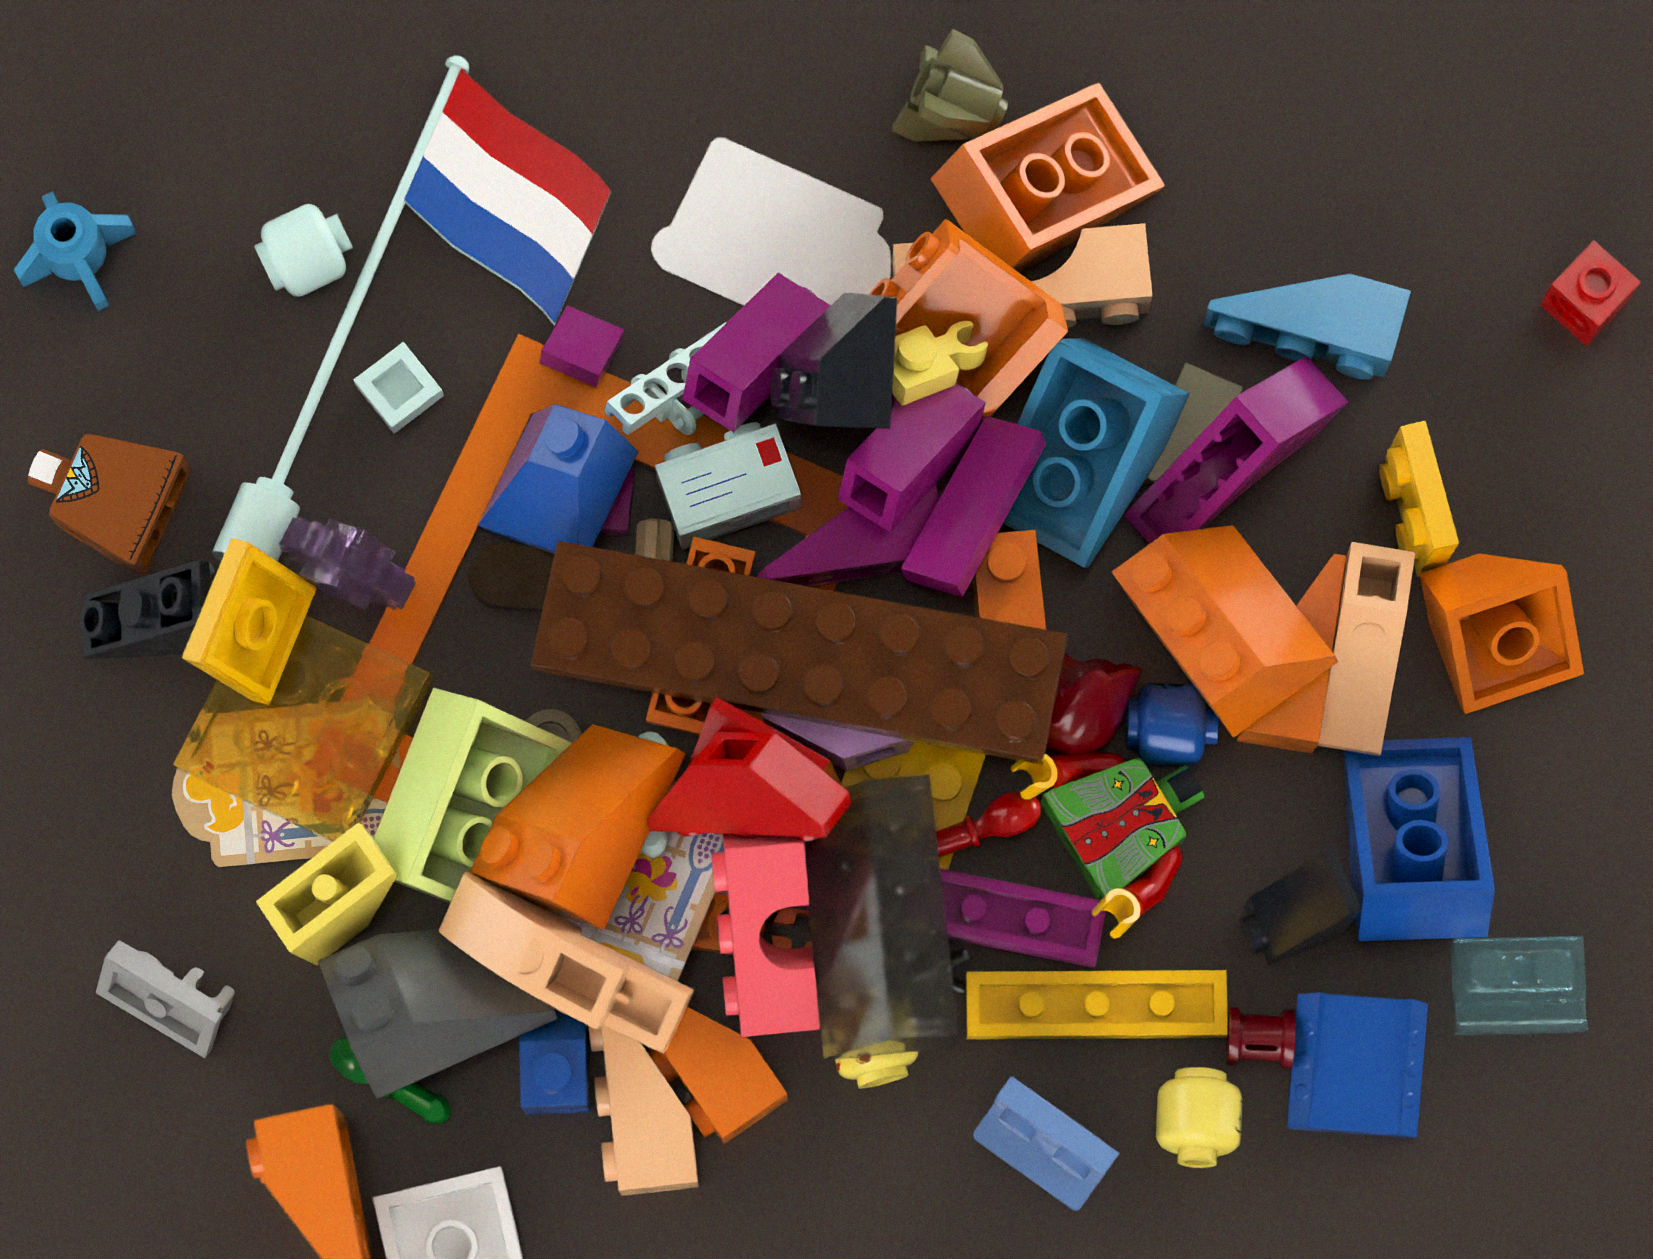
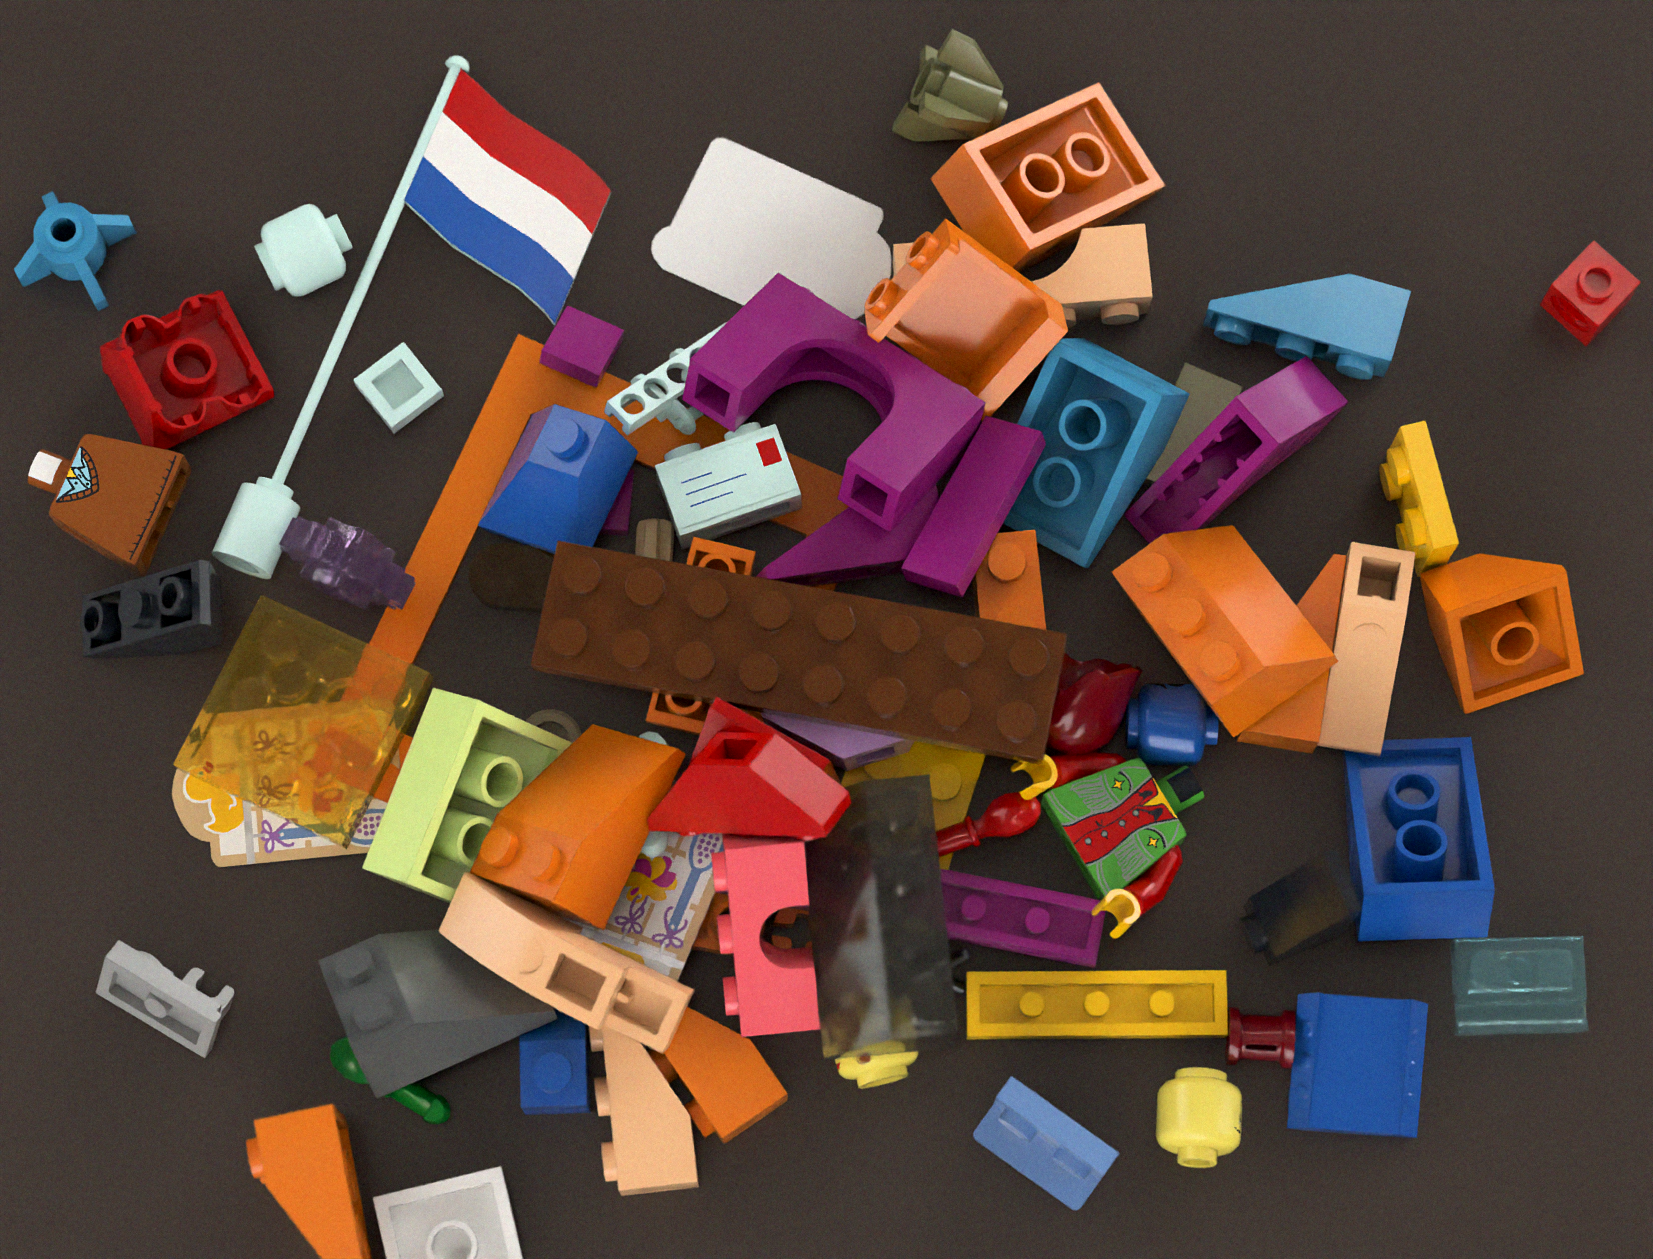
yellow tile [182,538,317,705] -> none
light yellow slope [256,822,398,965] -> none
black slope [770,293,897,429] -> none
light yellow plate [892,321,988,406] -> none
none -> red slope [100,290,274,450]

